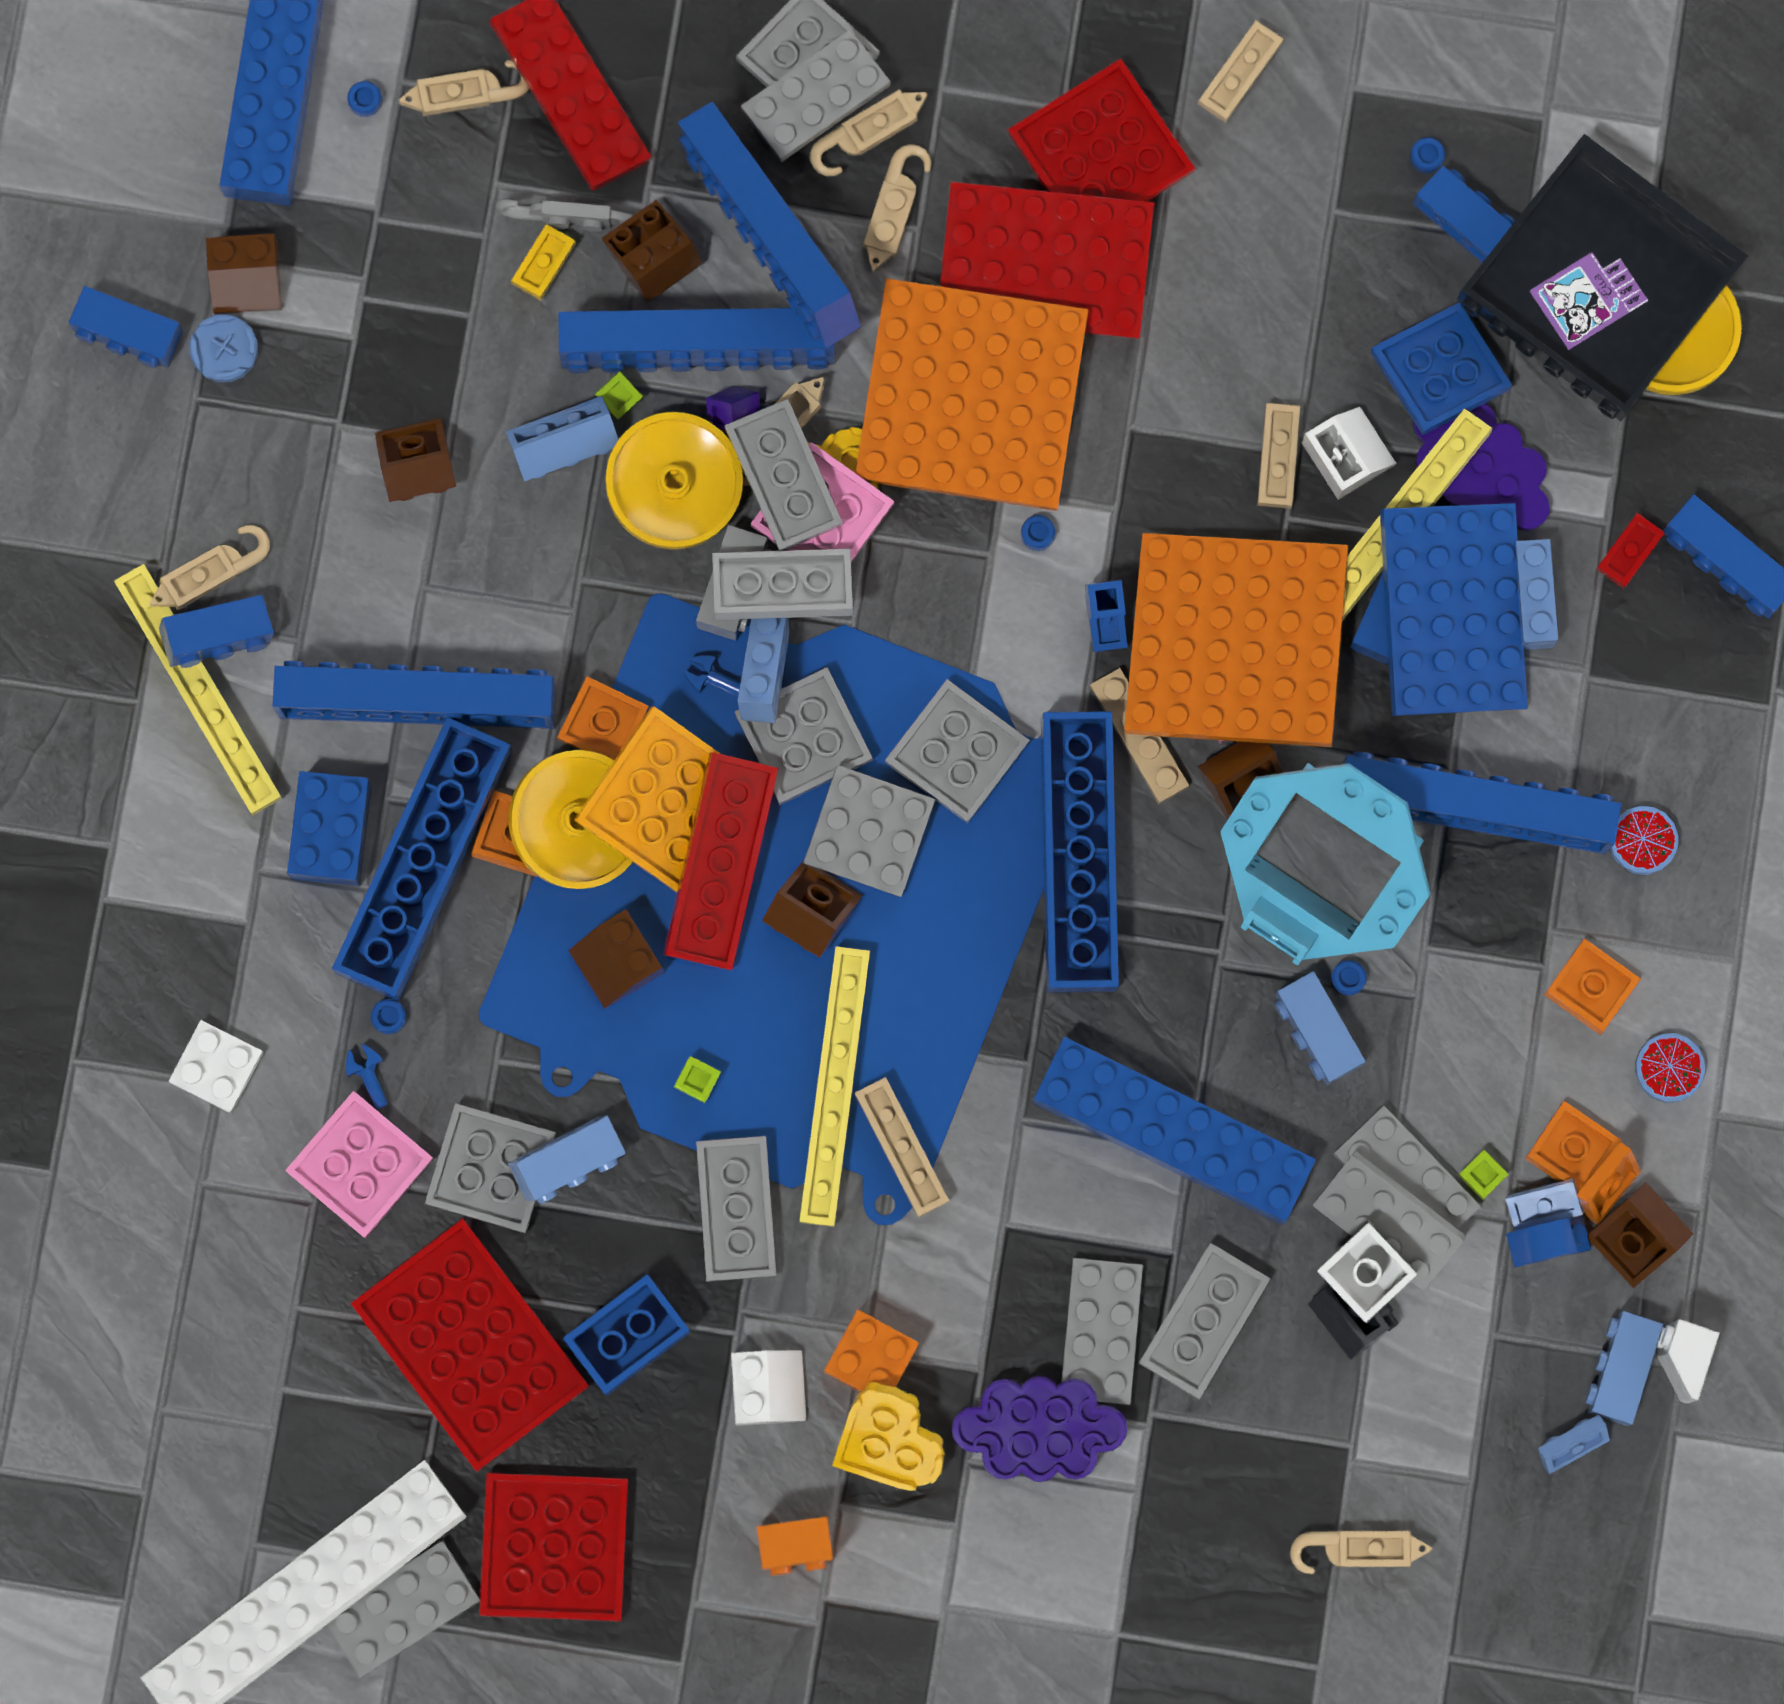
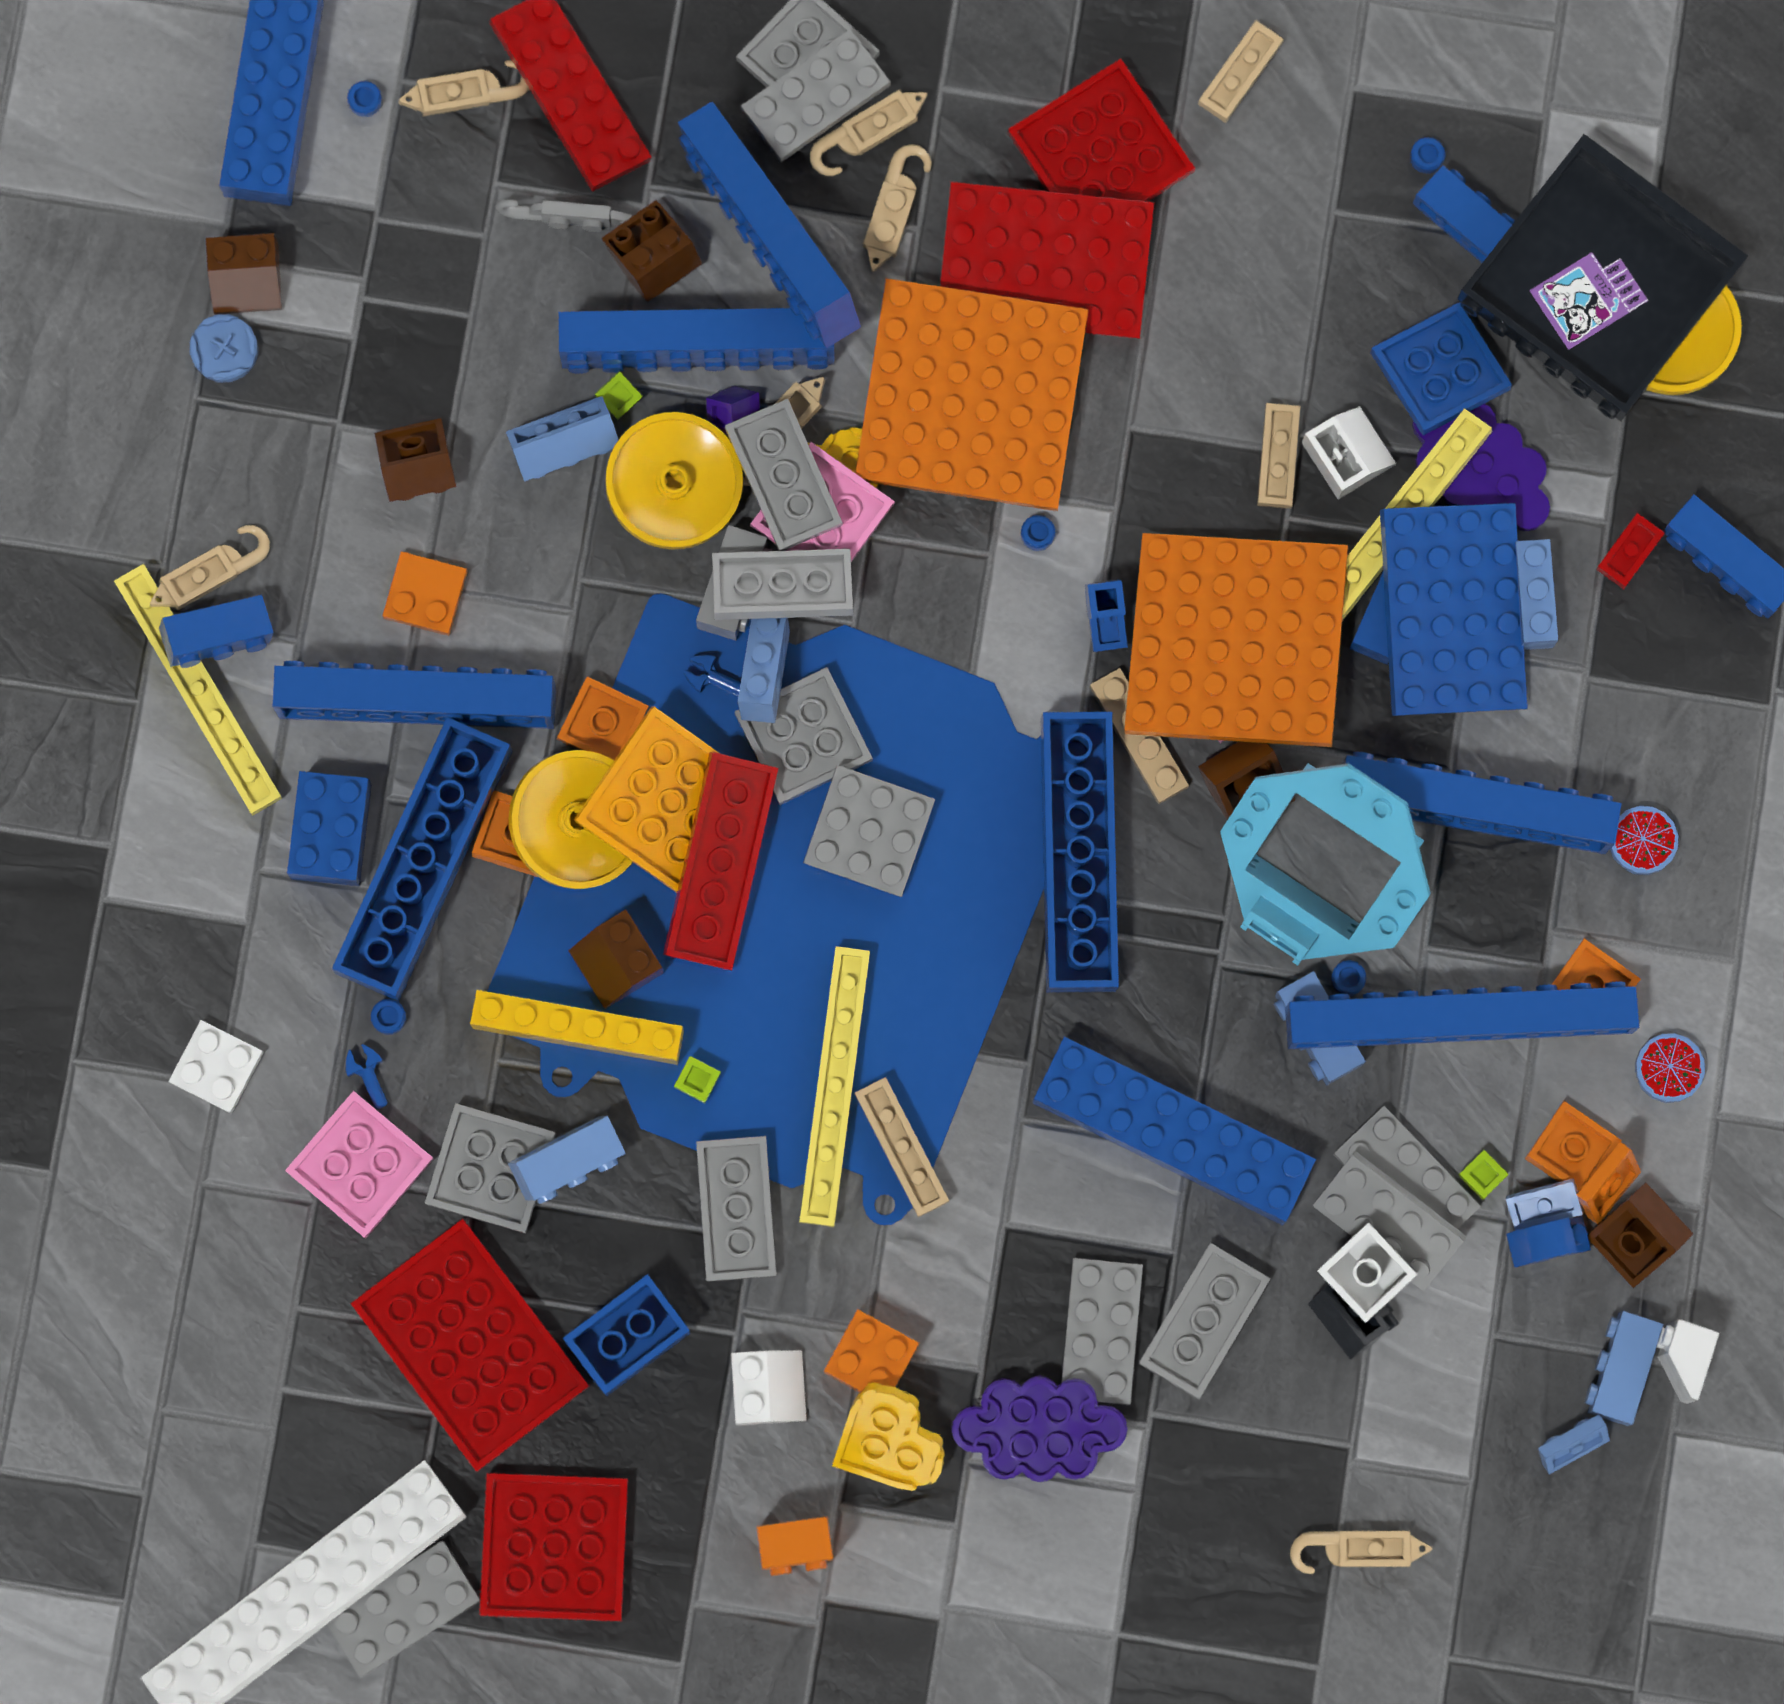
blue brick [68,286,183,368] -> none
yellow plate [511,224,576,301] -> none
reddish brown slope [762,860,862,958] -> none
light grey plate [885,679,1030,824] -> none
none -> orange plate [382,551,468,636]
none -> yellow brick [470,990,684,1065]
none -> blue brick [1285,982,1640,1049]

